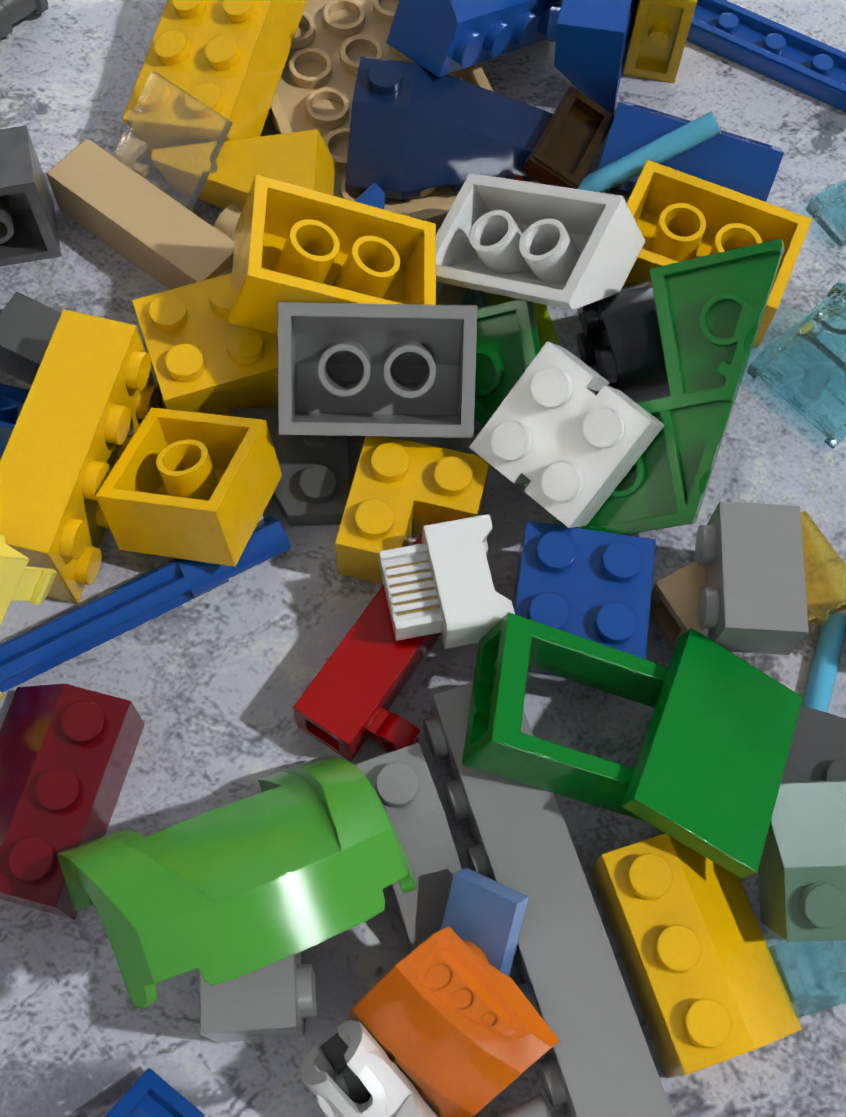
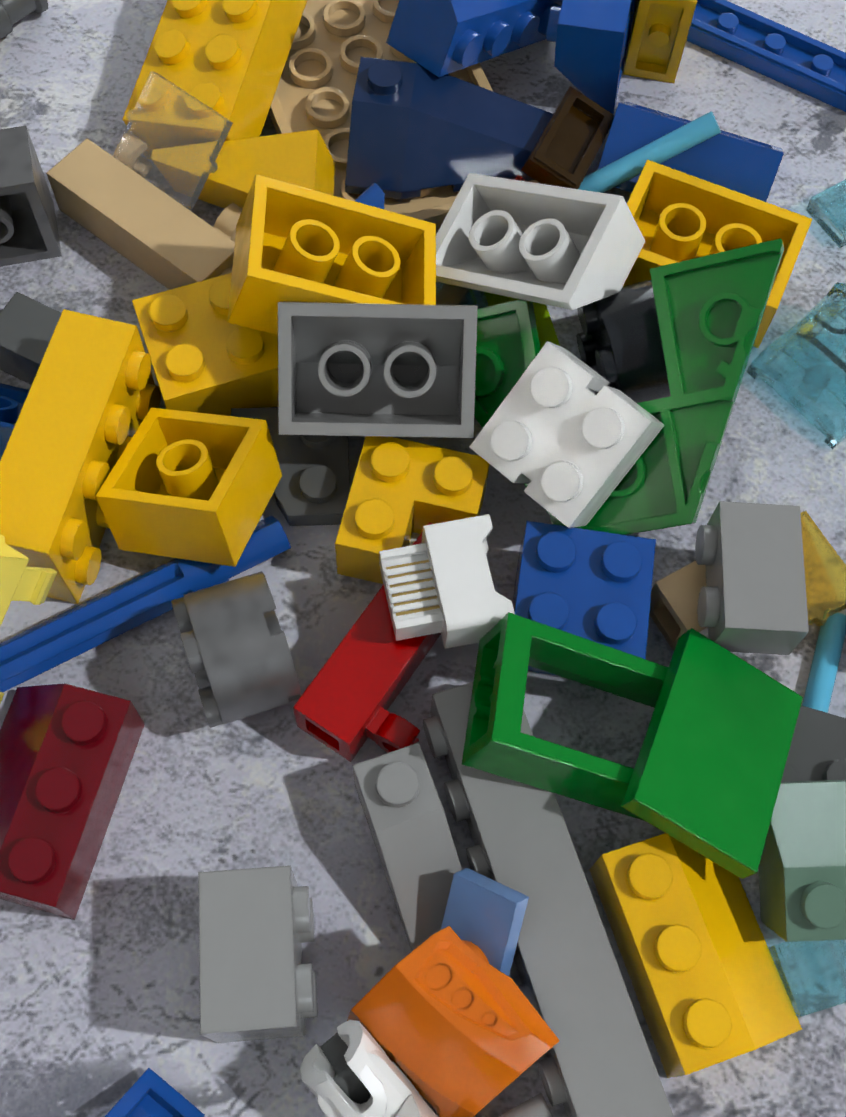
bright green piece [57,757,417,1009] -> none
none -> flat silver brick [171,571,301,728]

